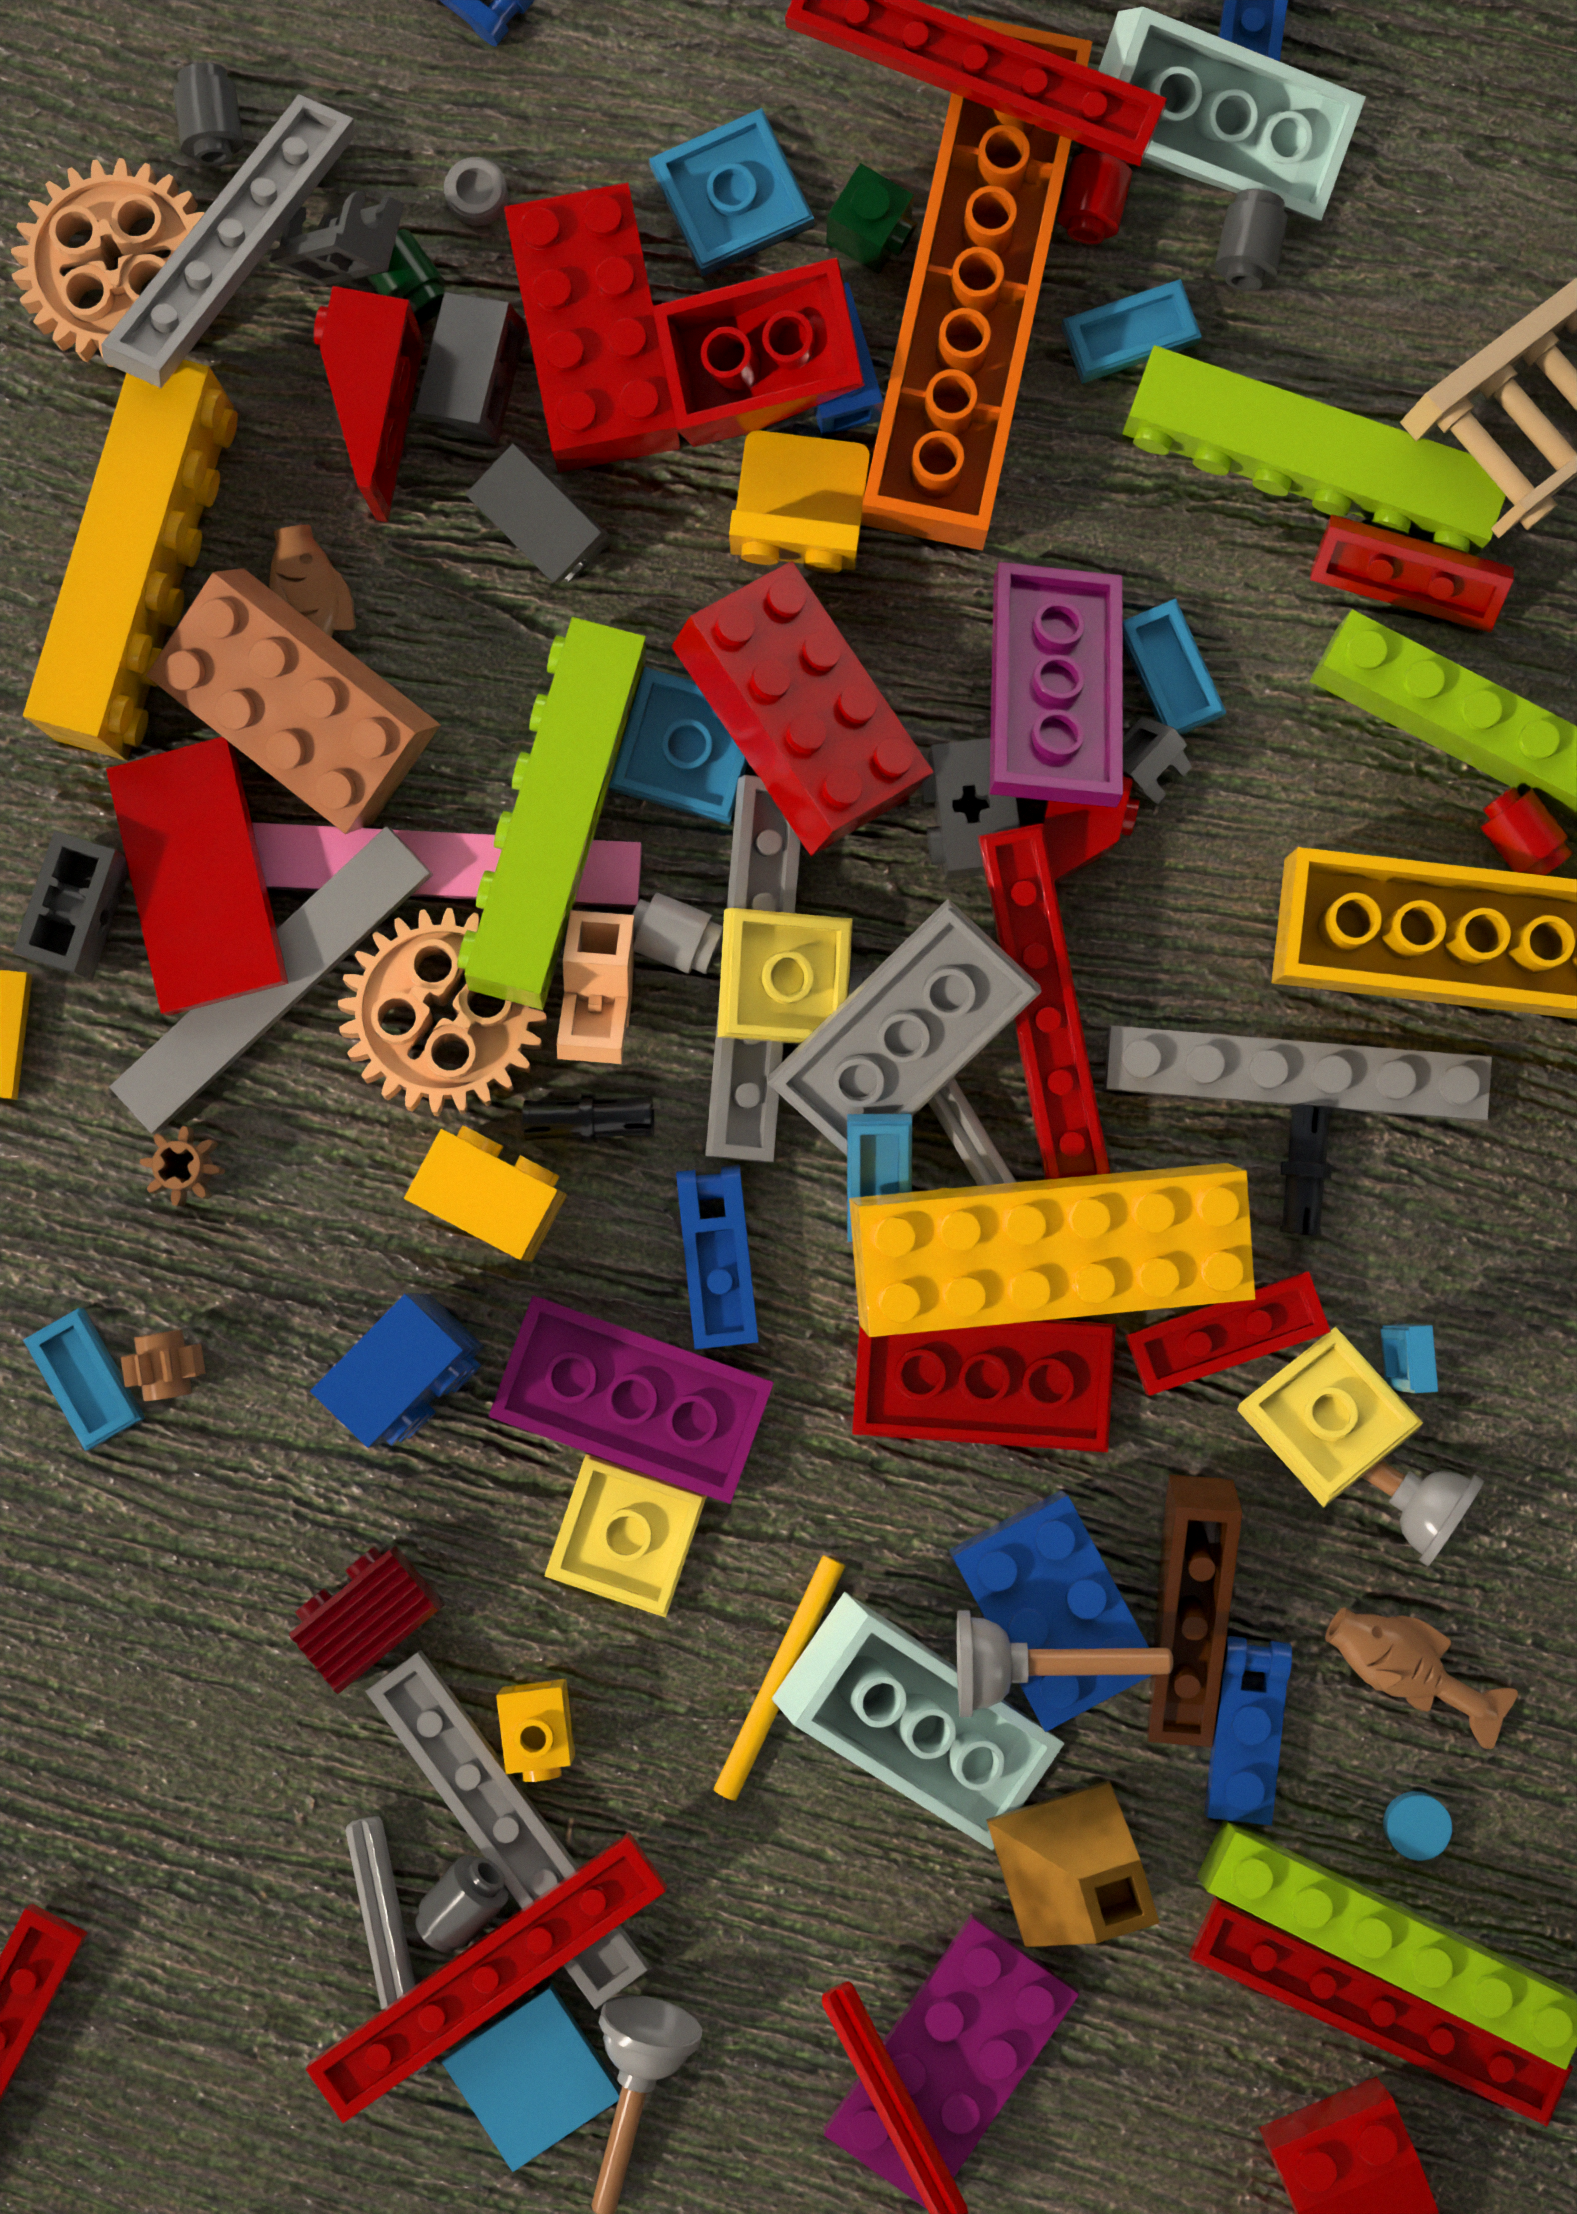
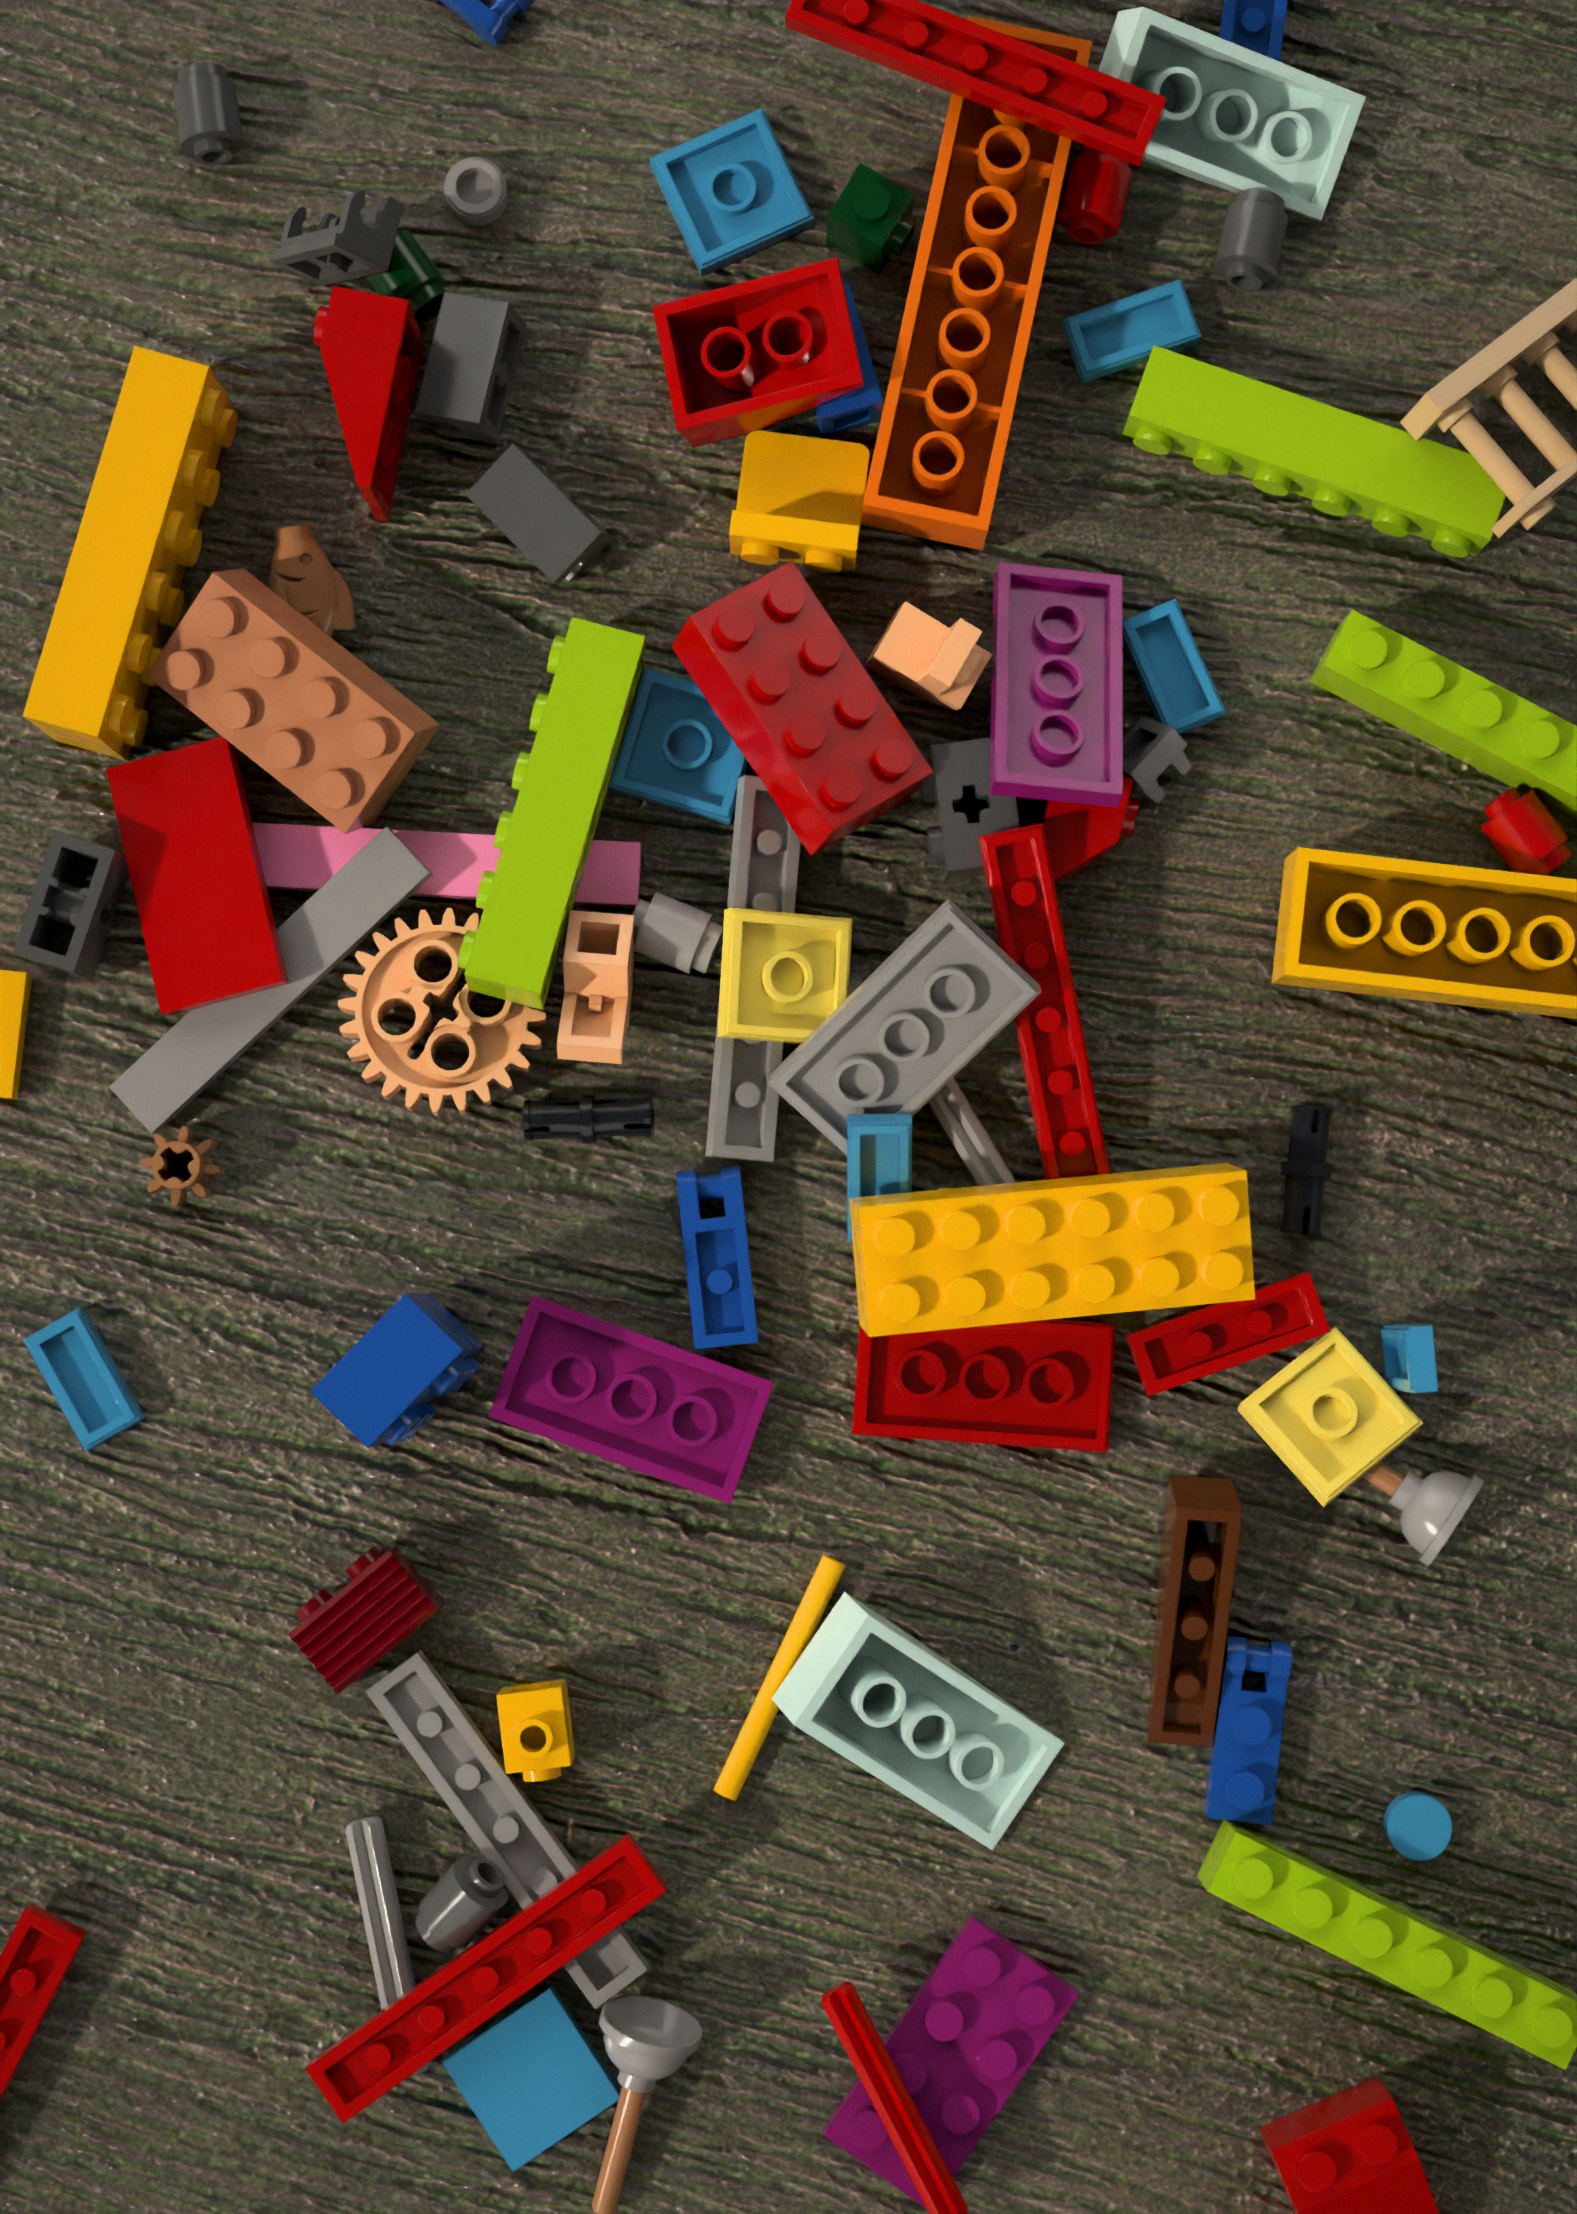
light nougat gear [11,158,204,367] -> none
light grey plate [101,94,354,388] -> none
medium nougat gear [120,1329,206,1401] -> none
yellow brick [404,1125,568,1262] -> none
red brick [504,182,680,473] -> none
light yellow tile [544,1453,707,1618] -> none
blue brick [949,1490,1152,1732] -> none
piece [957,1610,1173,1717] -> none
pearl gold slope [986,1780,1160,1947] -> none
light grey plate [1104,1026,1492,1122] -> none
red tile [1188,1896,1574,2127] -> none
red plate [1310,514,1514,633] -> none
medium nougat animal [1325,1607,1518,1749] -> none
none -> light nougat brick [865,601,992,710]

